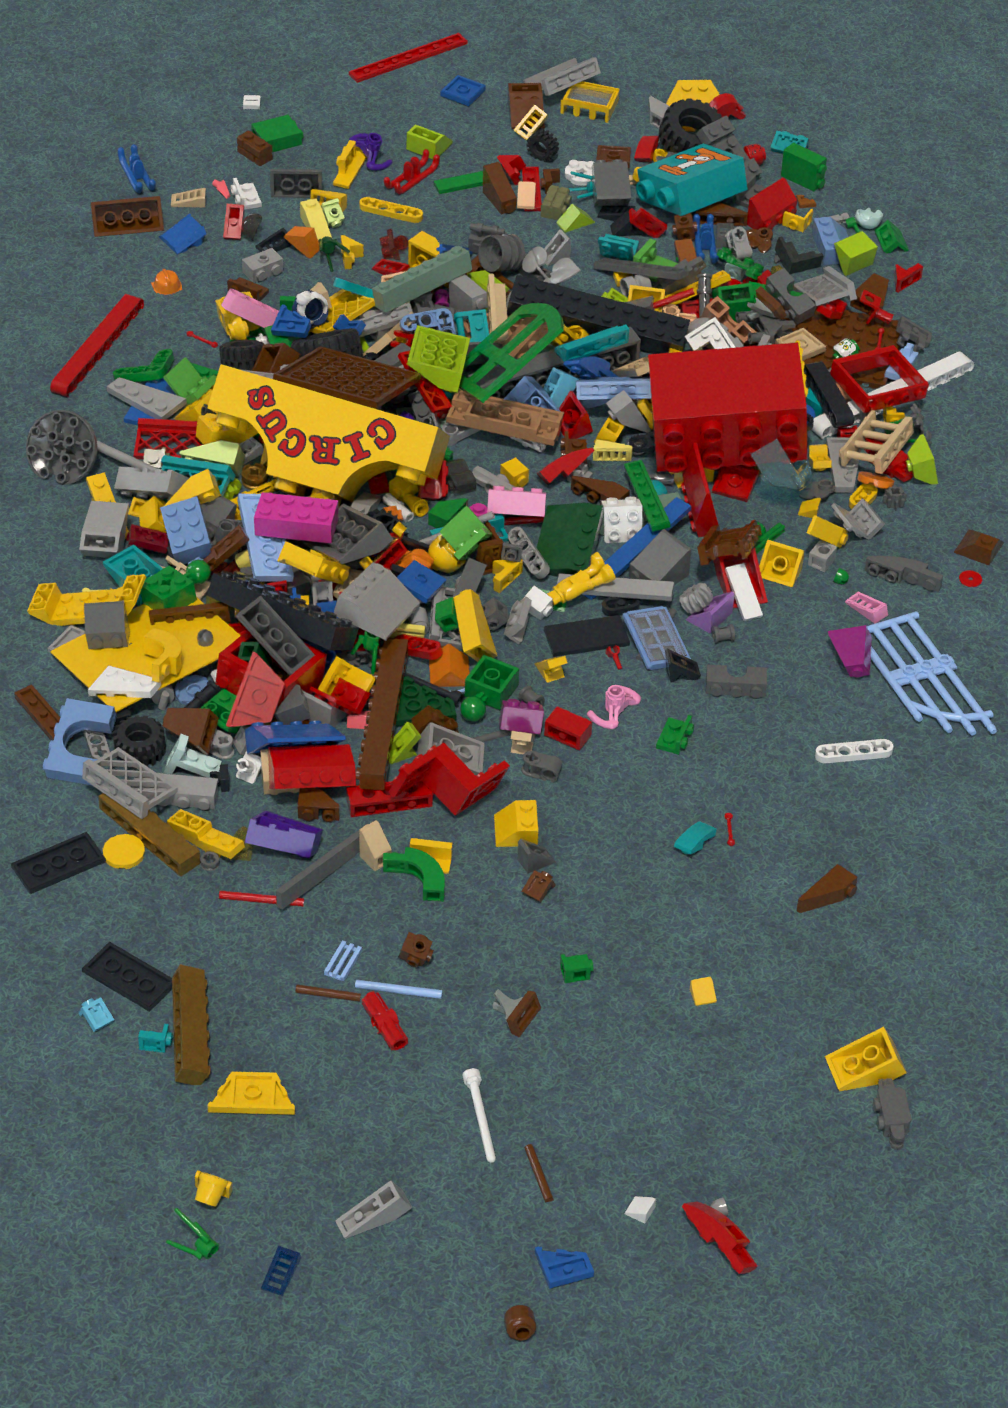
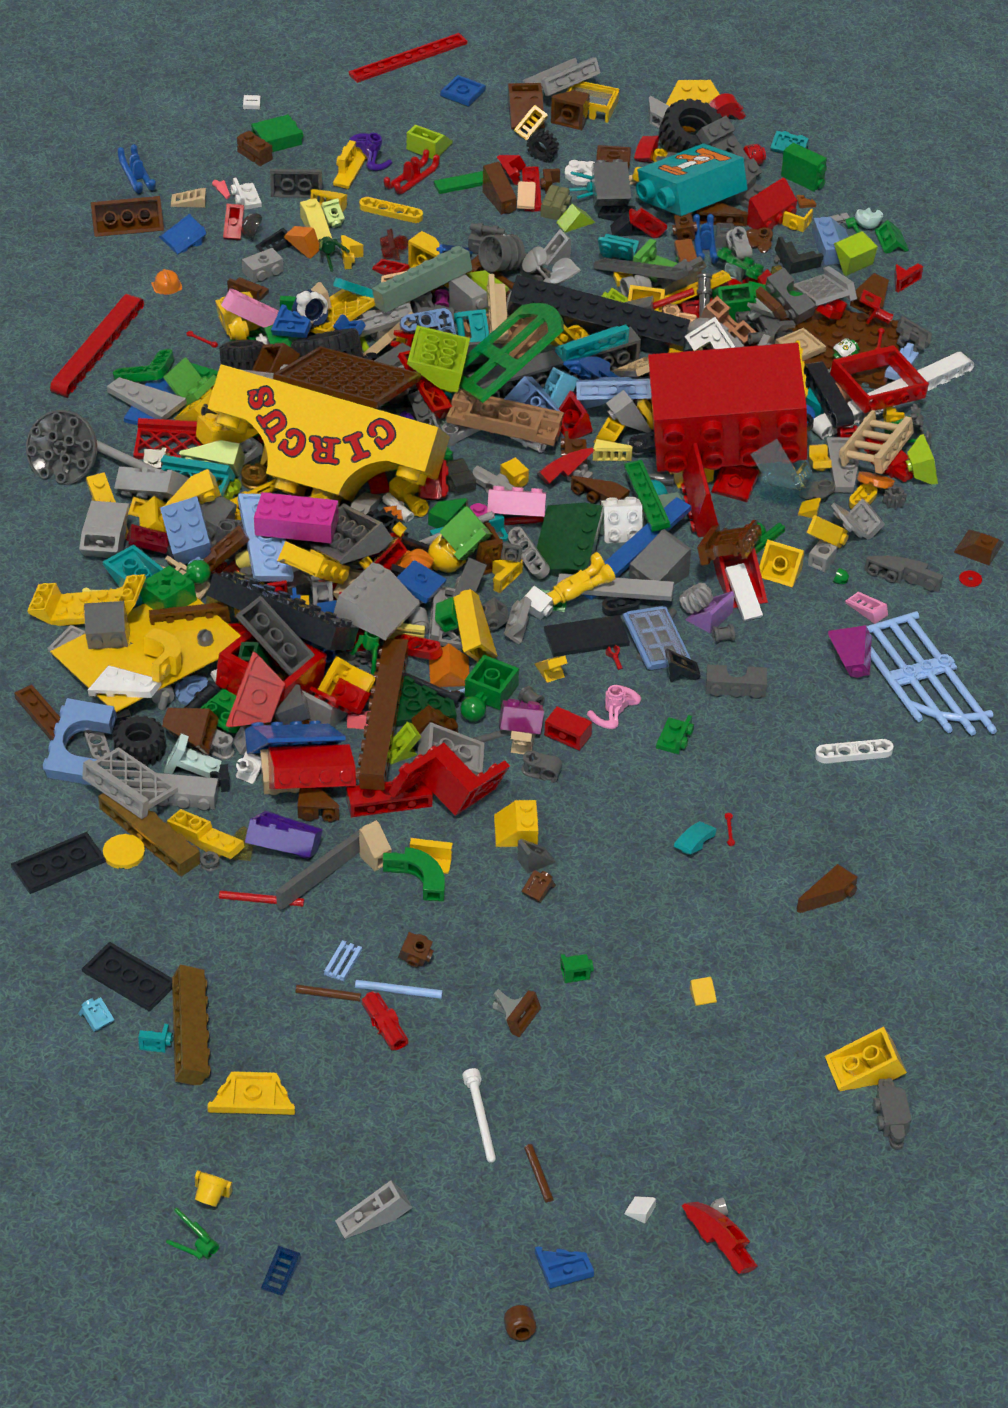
none -> reddish brown slope [551,90,590,131]

